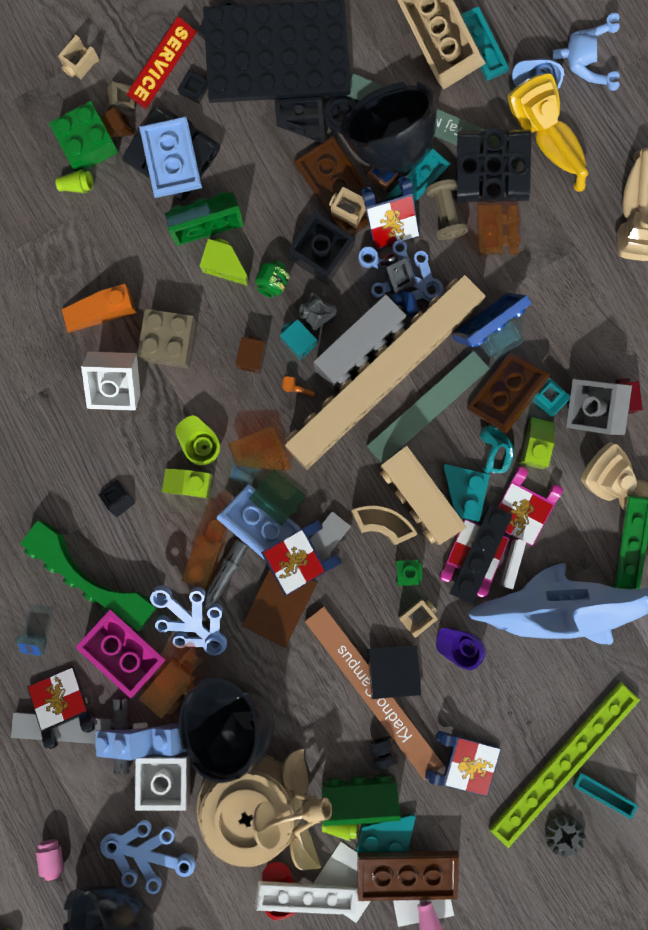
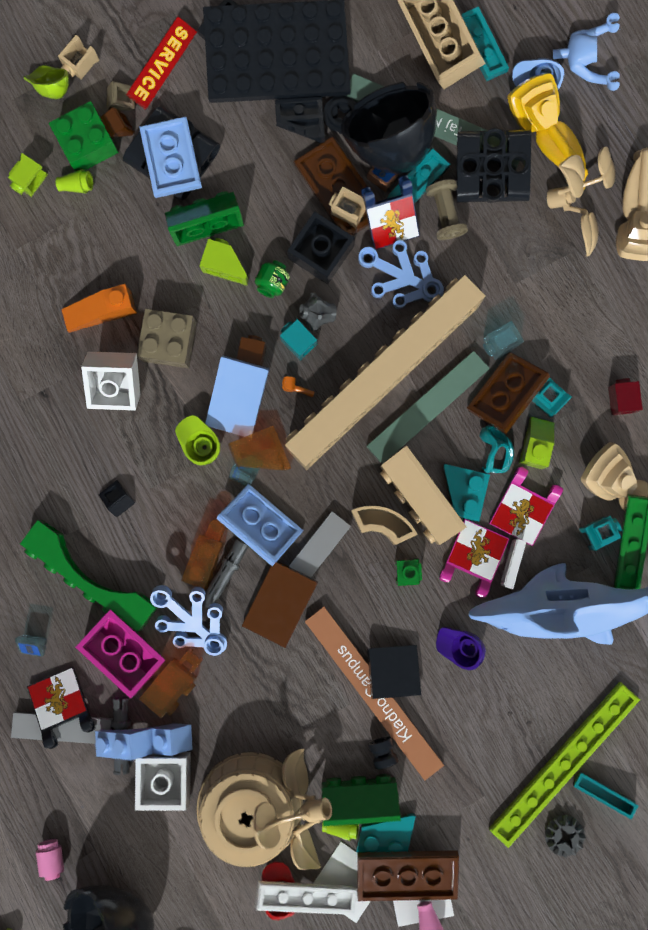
light blue plant [100,820,196,894] -> none
lime slope [162,468,213,499] -> none
black tile [177,70,208,104] -> none
black piece [179,677,275,783] -> none
clear green piece [249,470,306,526] -> none
flag [261,520,342,596] -> none
light grey brick [314,295,406,391] -> none
black bracket [377,253,416,294] -> none
blue arm [391,291,419,318] -> none
tan window [398,599,438,638] -> none
flag [425,731,501,797] -> none
black plate [449,505,513,604] -> none
blue plate [451,292,532,347] -> none
clear orange plate [477,205,521,255] -> none
light grey brick [566,379,632,435] -> none
none -> lime window [8,153,48,197]
none -> lime cap [23,65,69,99]
none -> light blue tile [205,355,269,439]
none -> tan plant [547,147,616,257]
none -> teal window [579,516,622,551]

